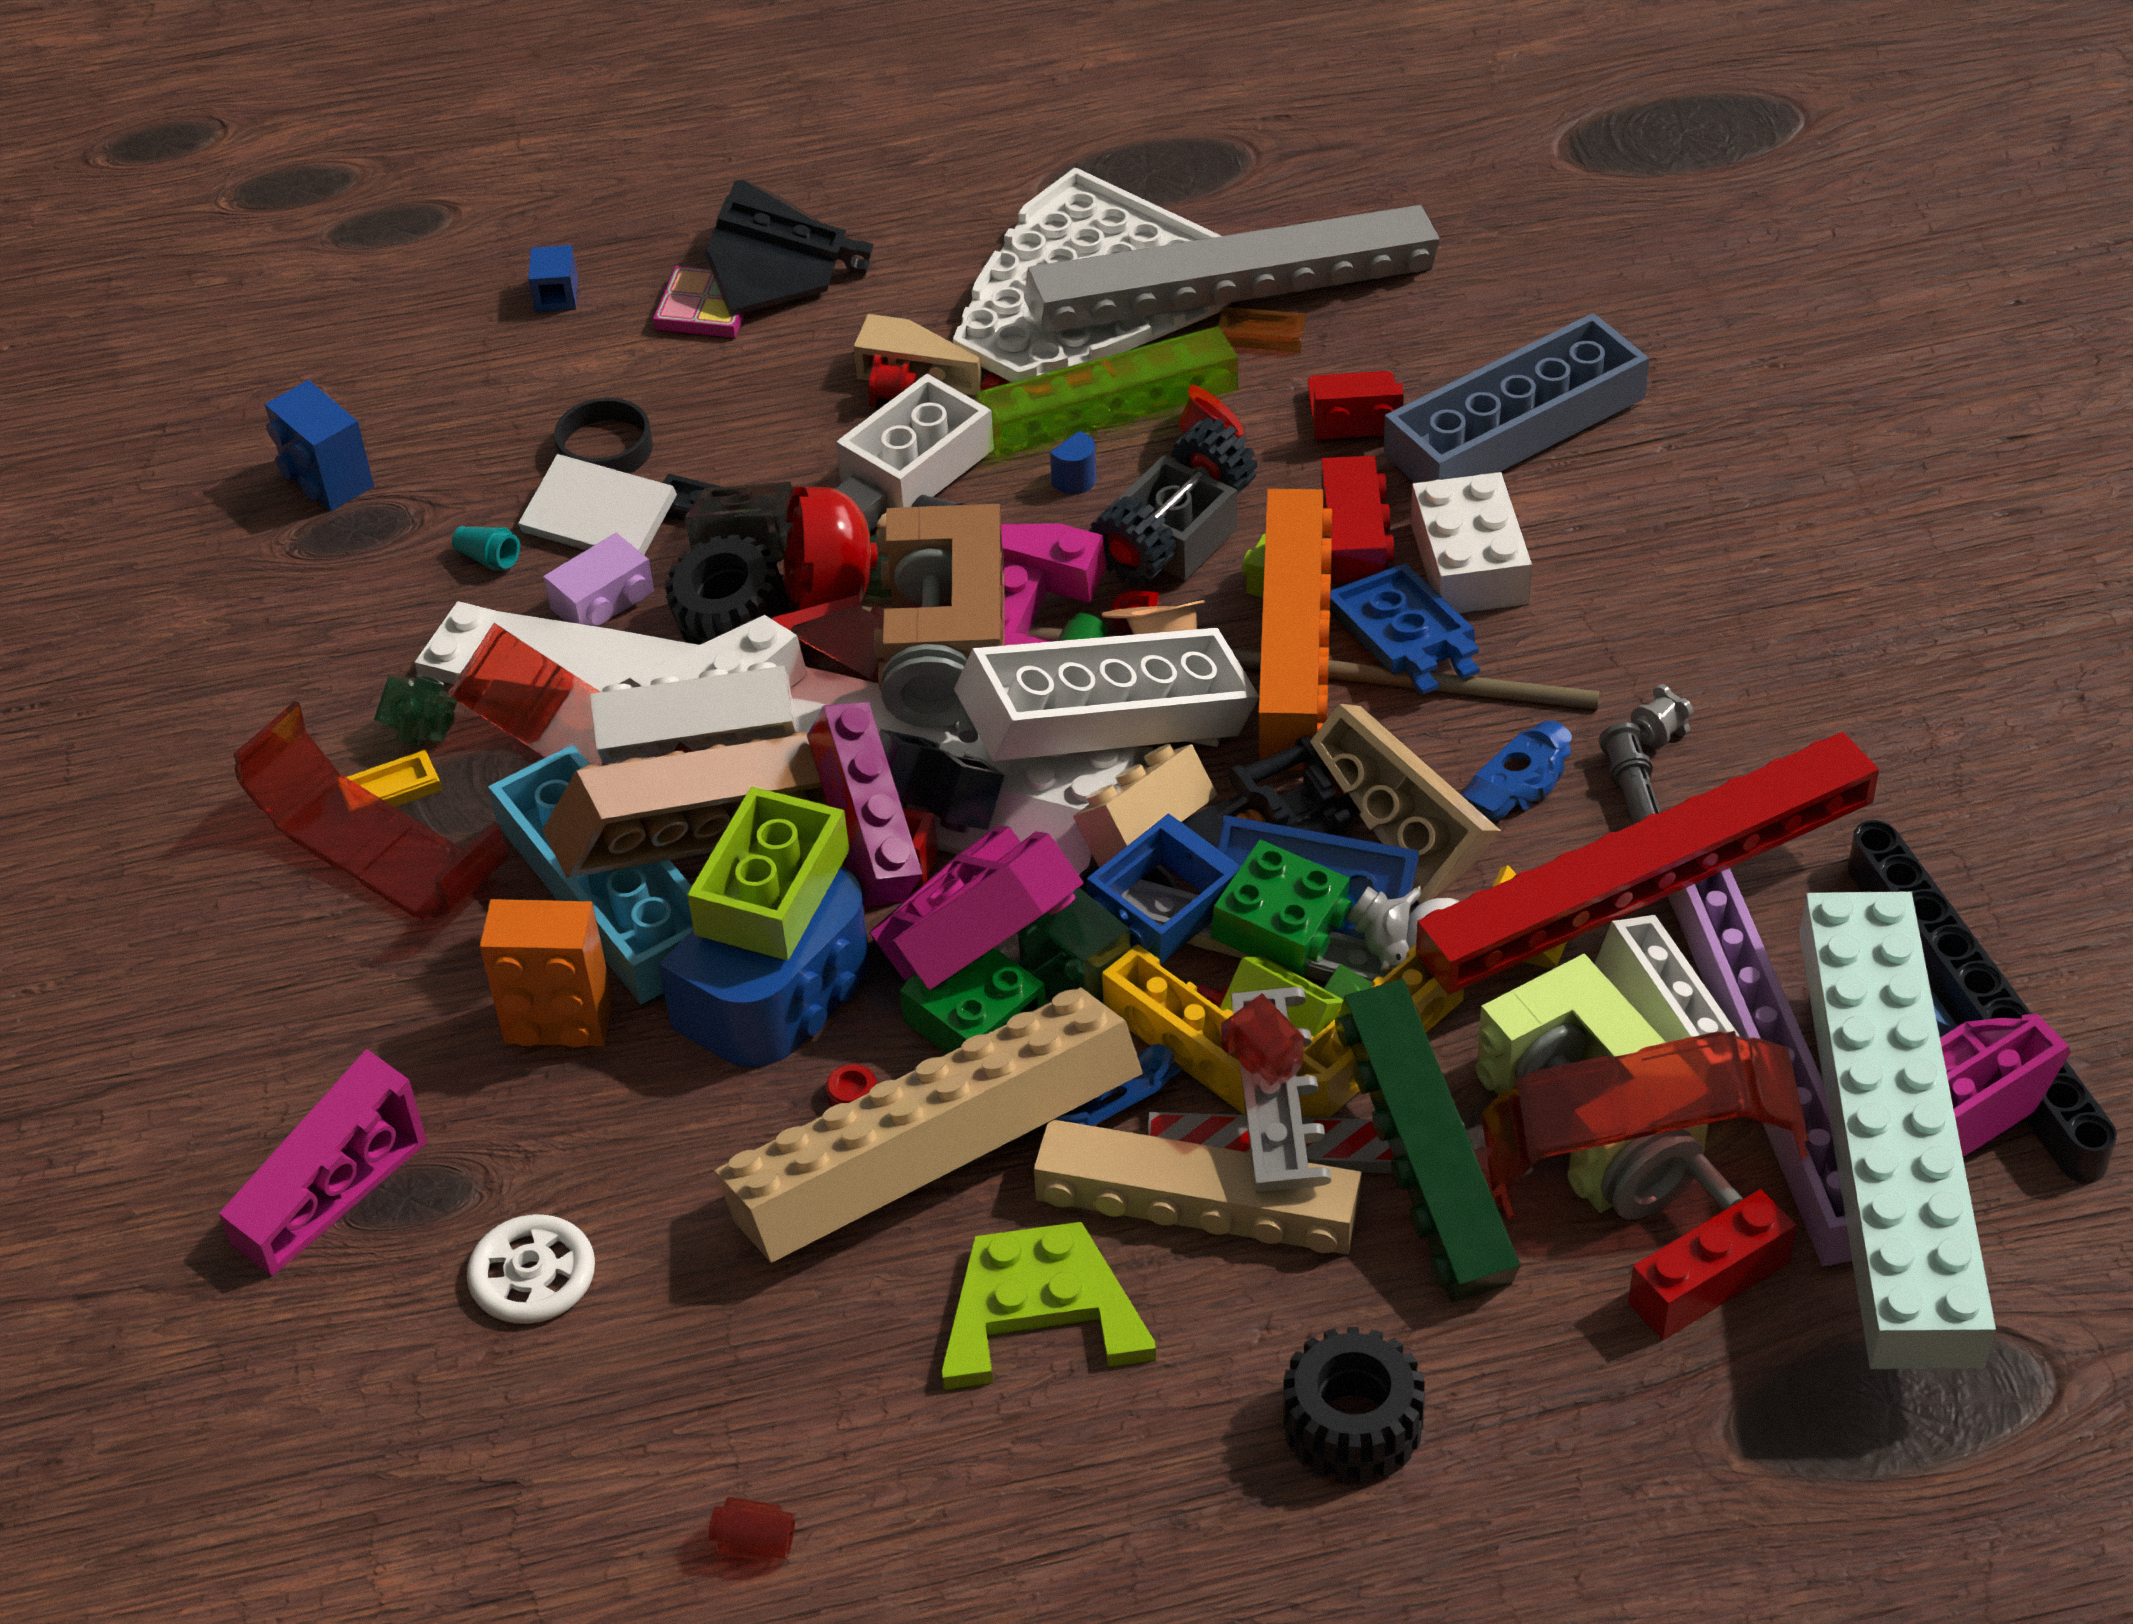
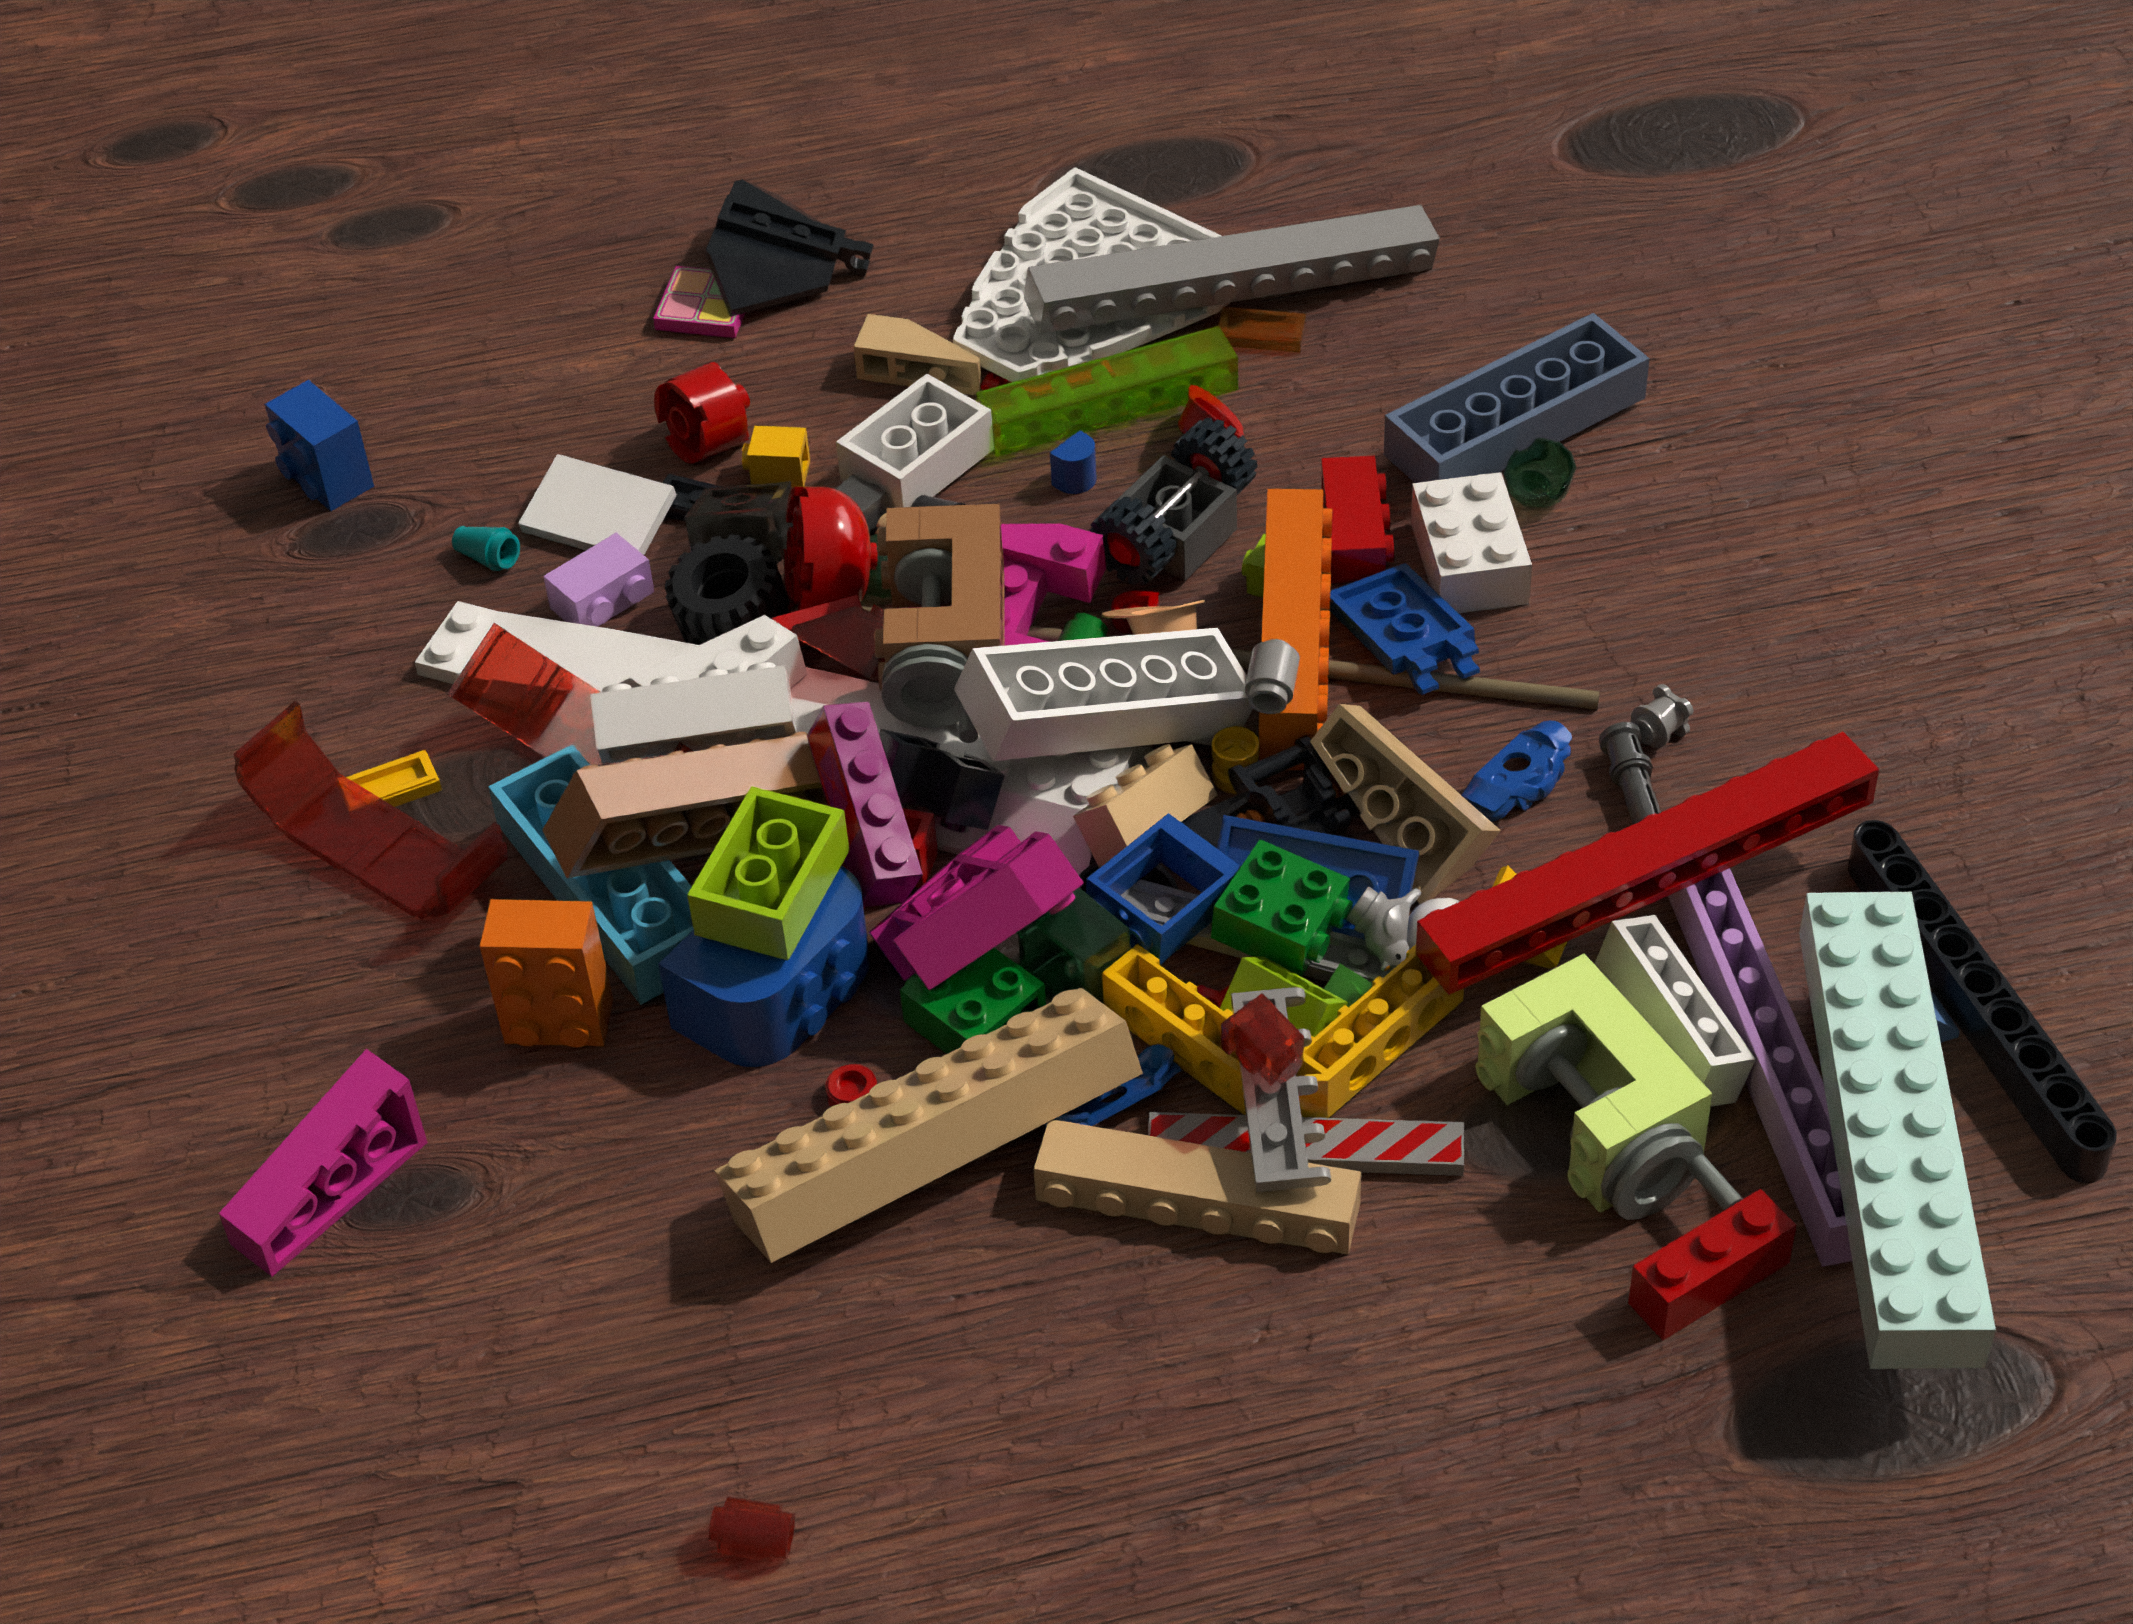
clear green brick [374,675,459,746] -> none
white plate [467,1214,595,1324] -> none
blue brick [529,245,578,312] -> none
black tyre [554,398,653,474] -> none
red brick [868,355,917,406] -> none
lime wing [942,1222,1156,1390] -> none
black tyre [1283,1327,1425,1484] -> none
red bracket [1308,371,1404,440] -> none
dark green brick [1335,979,1521,1303] -> none
clear red windscreen [1481,1031,1809,1220] -> none
dark pink wedge [1940,1014,2071,1157] -> none
none -> red brick [654,362,750,463]
none -> yellow brick [742,426,810,489]
none -> yellow wheel [1211,726,1260,794]
none -> light grey brick [1245,639,1300,714]
none -> clear green hair [1504,438,1576,508]

